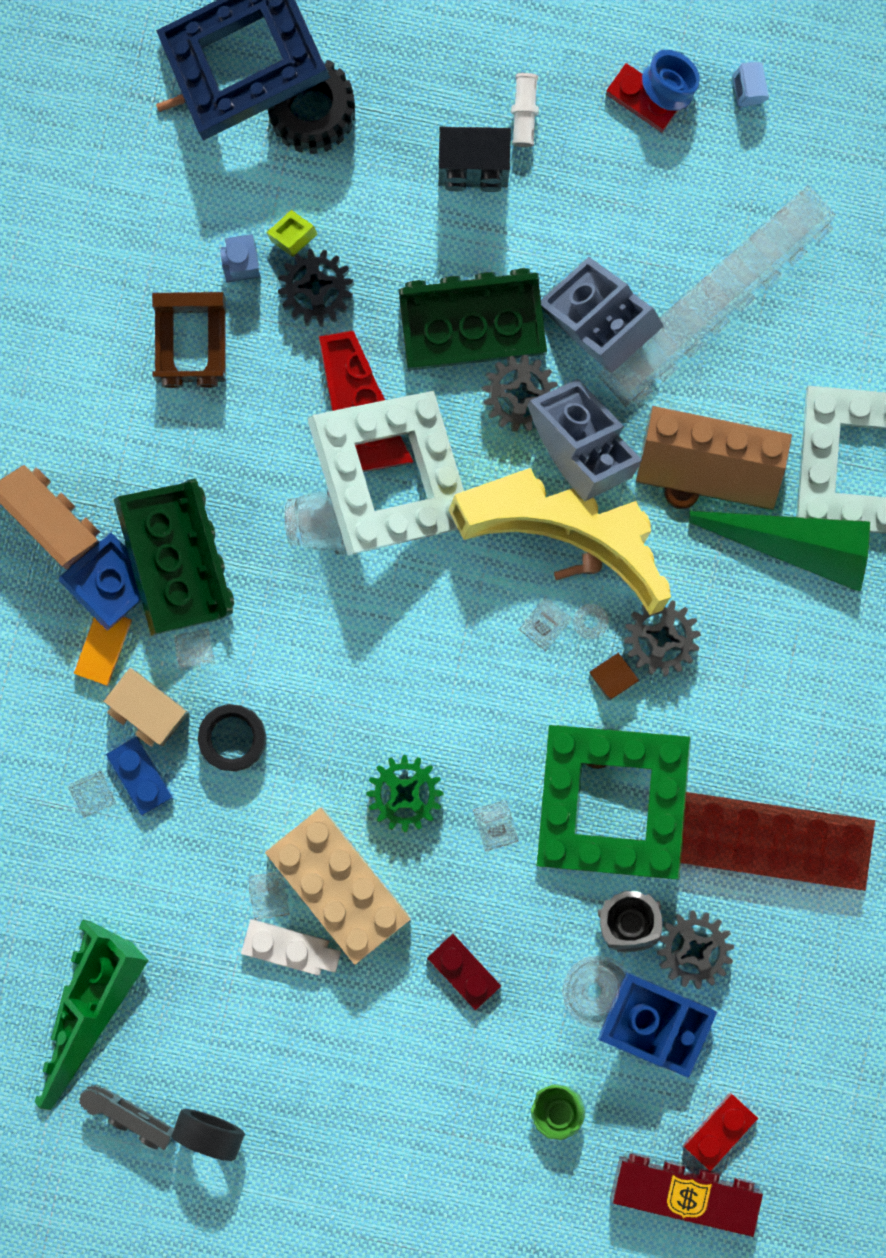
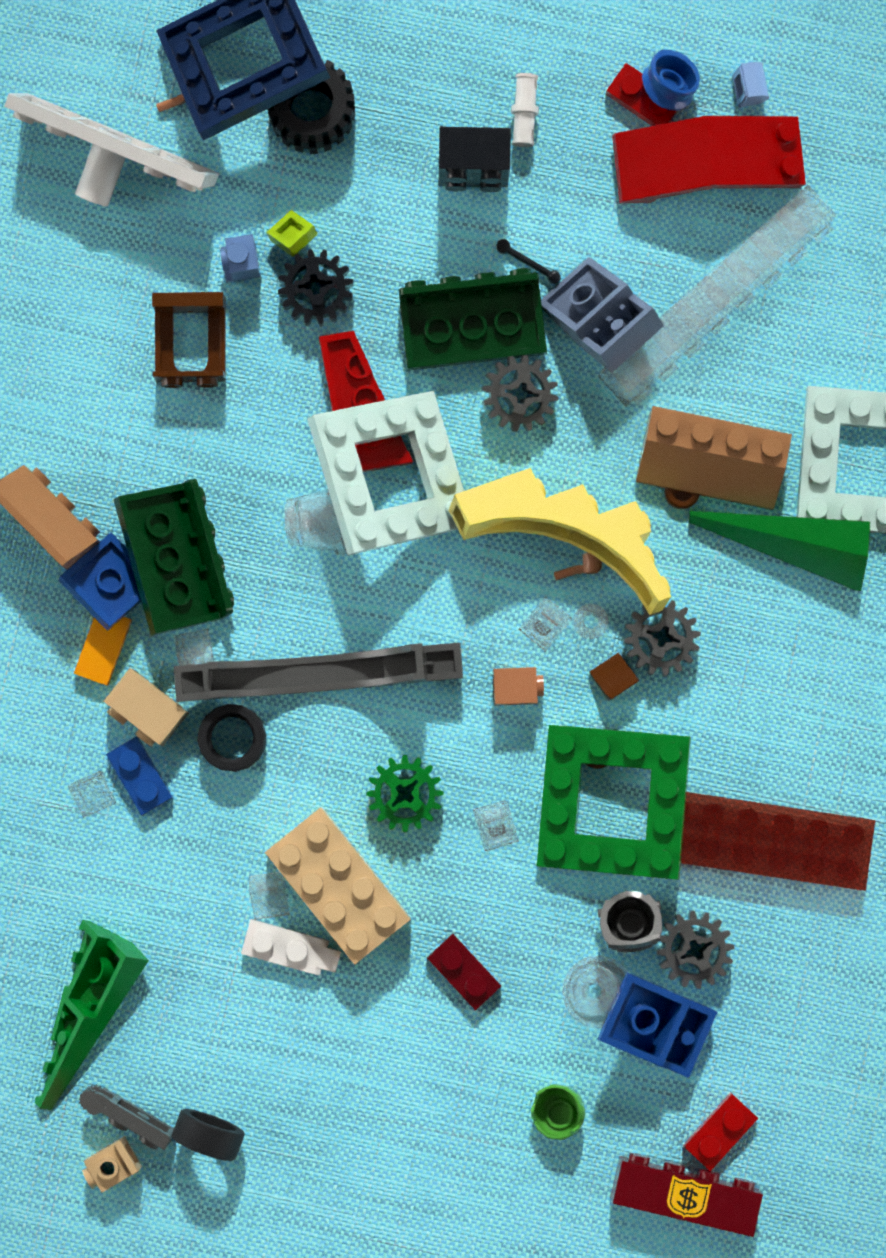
sand blue slope [528,379,642,502] -> none
none -> white plate [4,93,219,206]
none -> tan brick [82,1136,142,1193]
none -> dark grey slope [174,643,464,702]
none -> nougat brick [493,667,544,706]
none -> black hinge [496,239,561,284]
none -> red windscreen [612,116,806,203]

